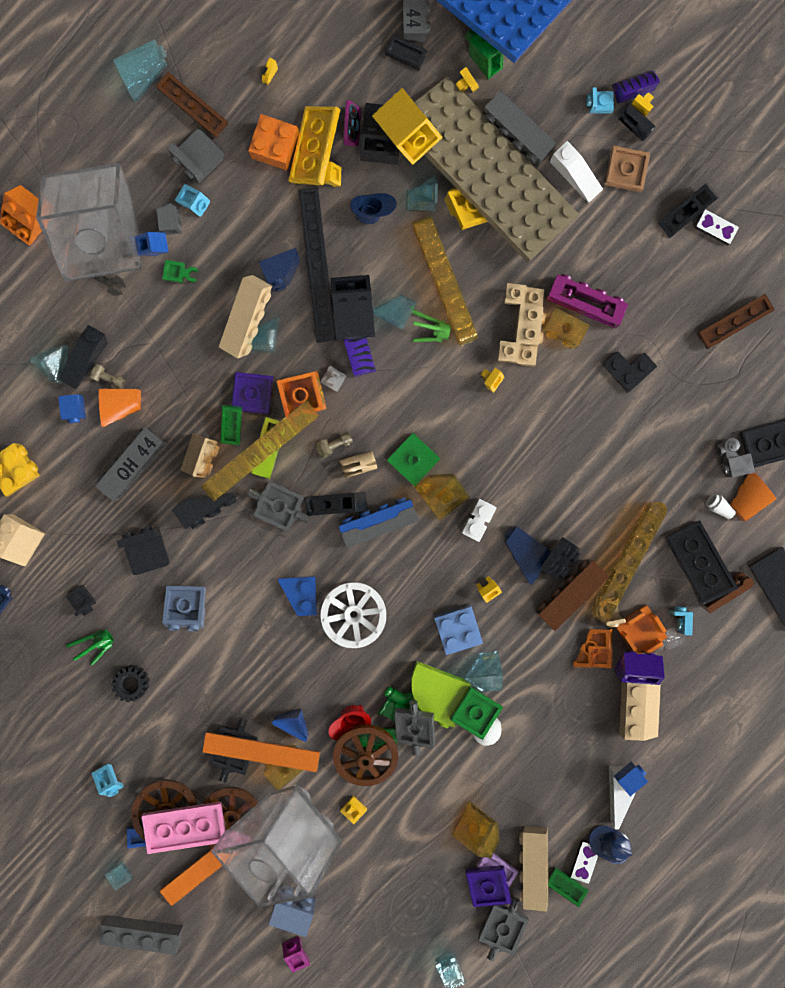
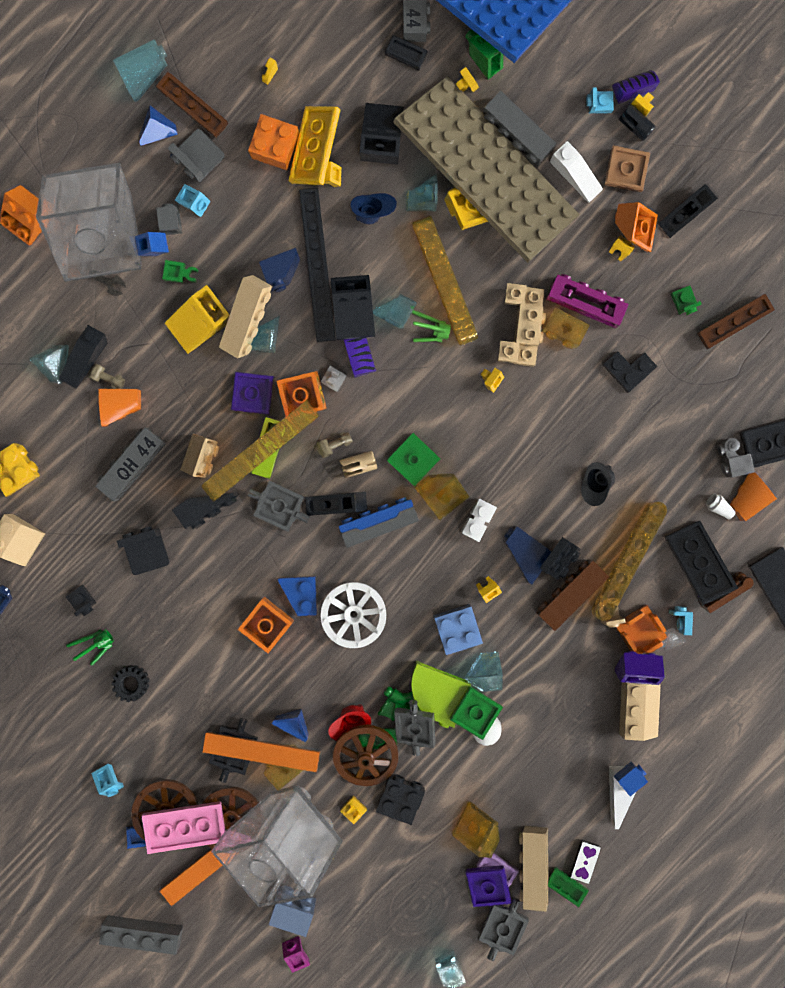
blue brick [58,394,86,424] -> none
clear light blue plate [105,862,133,891] -> none
sand blue plate [162,586,206,632] -> none
green plate [220,405,242,445] -> none
slope [343,100,361,146] -> none
yellow slope [372,88,443,165] -> none
orange slope [573,629,613,668] -> none
dark blue piece [589,825,633,864] -> none
tile [695,209,739,246] -> none
none -> slope [139,106,178,146]
none -> yellow slope [165,285,230,354]
none -> orange brick [238,597,294,653]
none -> black plate [376,774,425,825]
none -> black piece [581,462,615,506]
none -> yellow tile [609,235,635,261]
none -> orange slope [615,202,658,252]
none -> green bracket [671,285,702,316]

